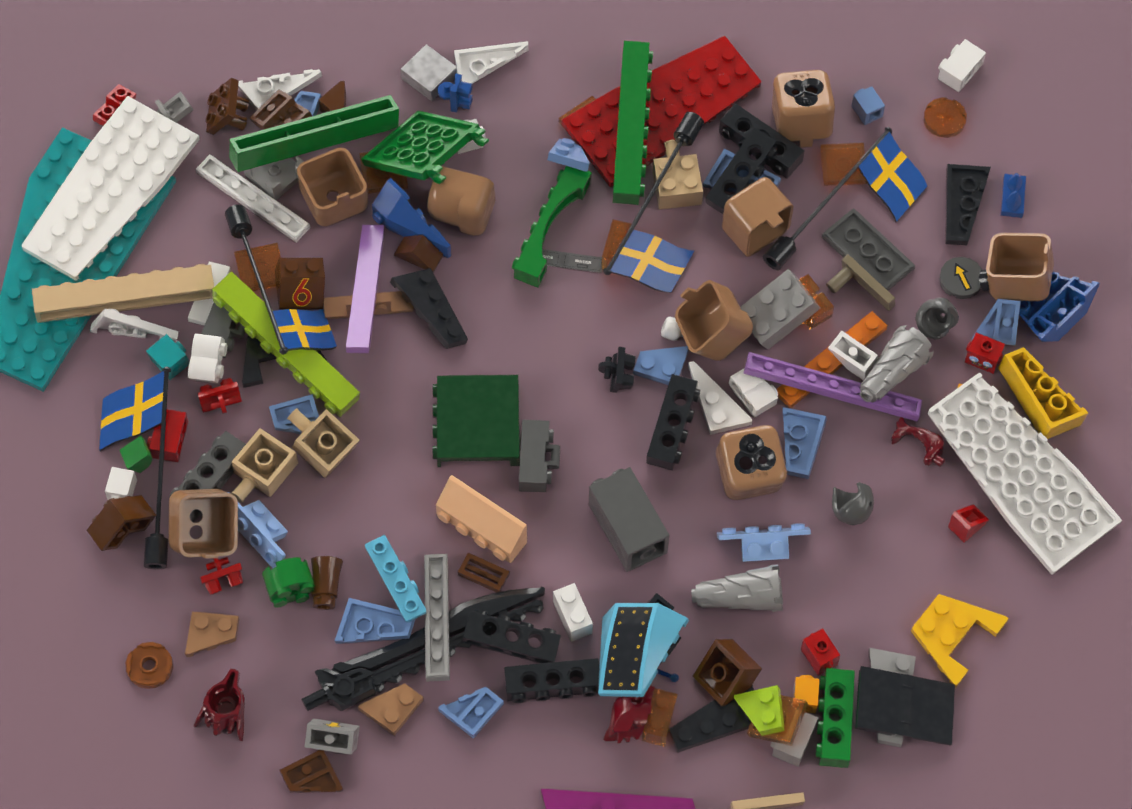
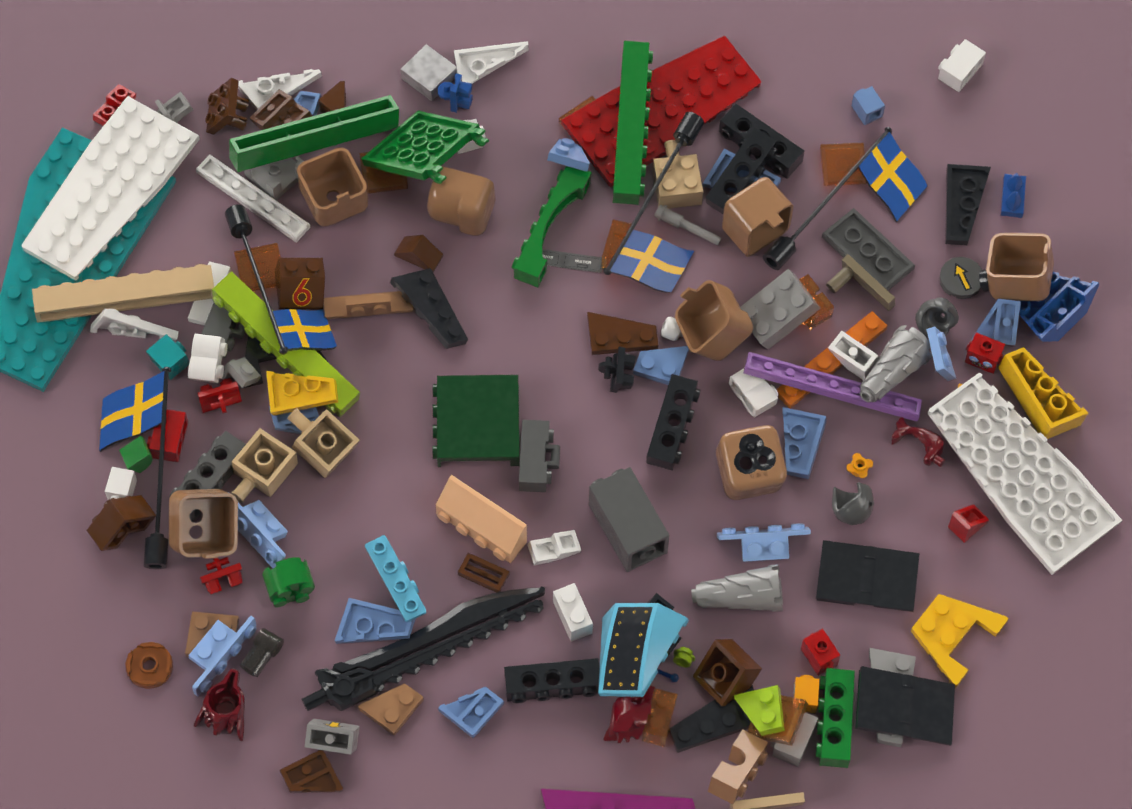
reddish brown plant [311,556,343,610] -> none
tile [346,225,385,353] -> none
blue wedge [372,178,451,258] -> none
light grey tile [424,554,450,682] -> none
black brick [461,609,561,663] -> none
white wing [688,361,752,435] -> none
medium nougat piece [772,70,835,148] -> none
clear orange tile [923,97,967,138] -> none
none -> light blue bracket [188,616,257,697]
none -> light grey bracket [222,357,261,388]
none -> clear smoke piece [240,628,284,677]
none -> yellow wing [266,371,338,416]
none -> white slope [527,530,581,565]
none -> reddish brown wing [587,312,659,355]
none -> light grey pin [655,205,722,245]
none -> lime plate [673,647,695,668]
none -> medium nougat arch [708,730,769,804]
none -> black piece [816,540,920,612]
none -> light orange plate [846,453,873,478]
none -> light blue wing [926,327,956,381]

